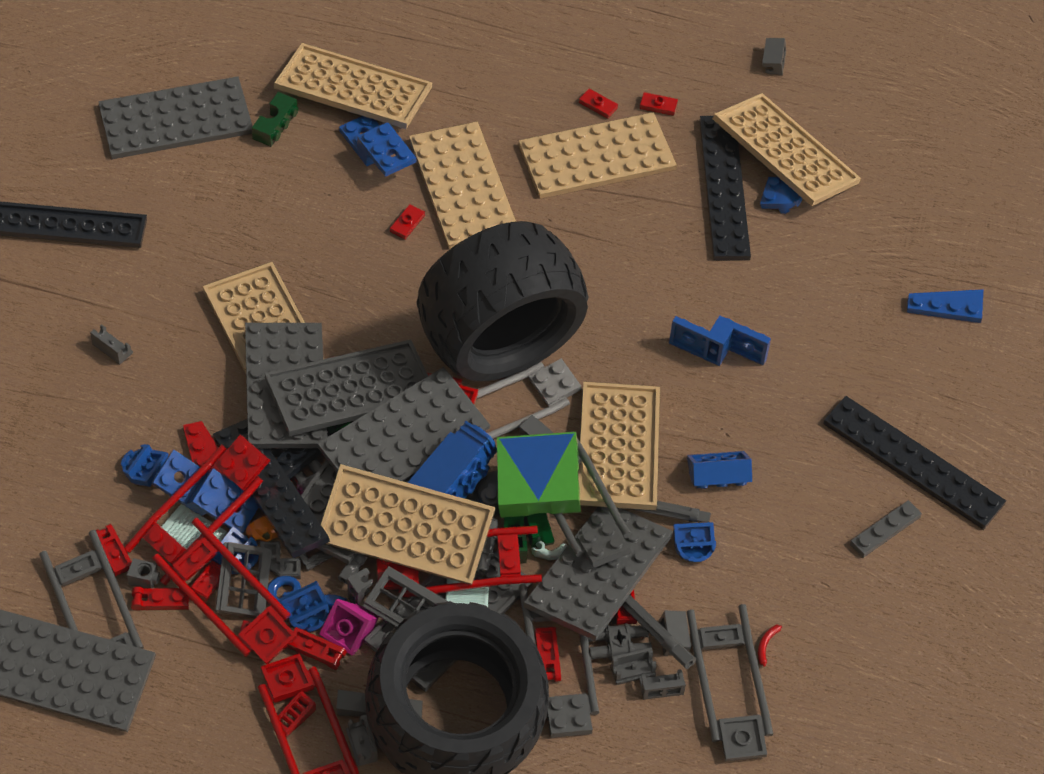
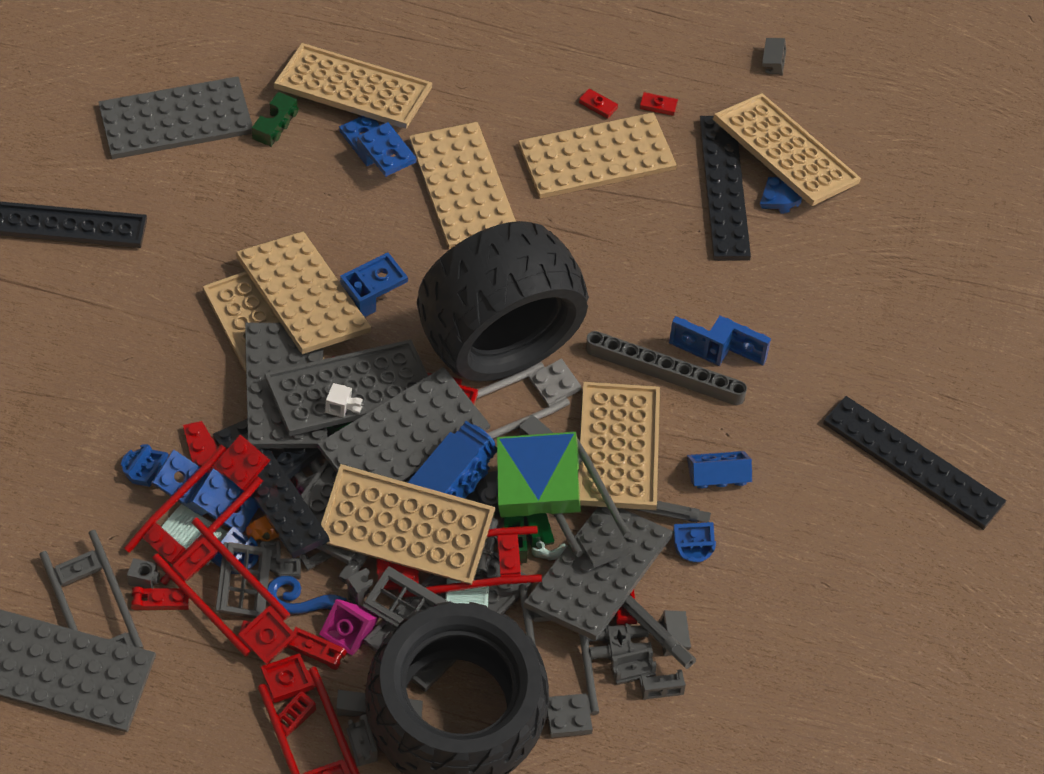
dark grey hinge [90,324,133,365] -> none
red plate [96,524,132,576] -> none
red plate [190,561,221,602] -> none
blue slope [280,581,329,632] -> none
red plate [390,204,425,240] -> none
red plate [535,627,561,682] -> none
dark grey plate [686,604,773,762] -> none
red piece [758,624,782,667] -> none
dark grey plate [850,500,922,558] -> none
blue wing [907,289,984,323] -> none
none -> tan plate [236,231,371,354]
none -> white brick [325,383,363,418]
none -> blue bracket [340,252,408,317]
none -> dark grey beam [585,331,747,405]

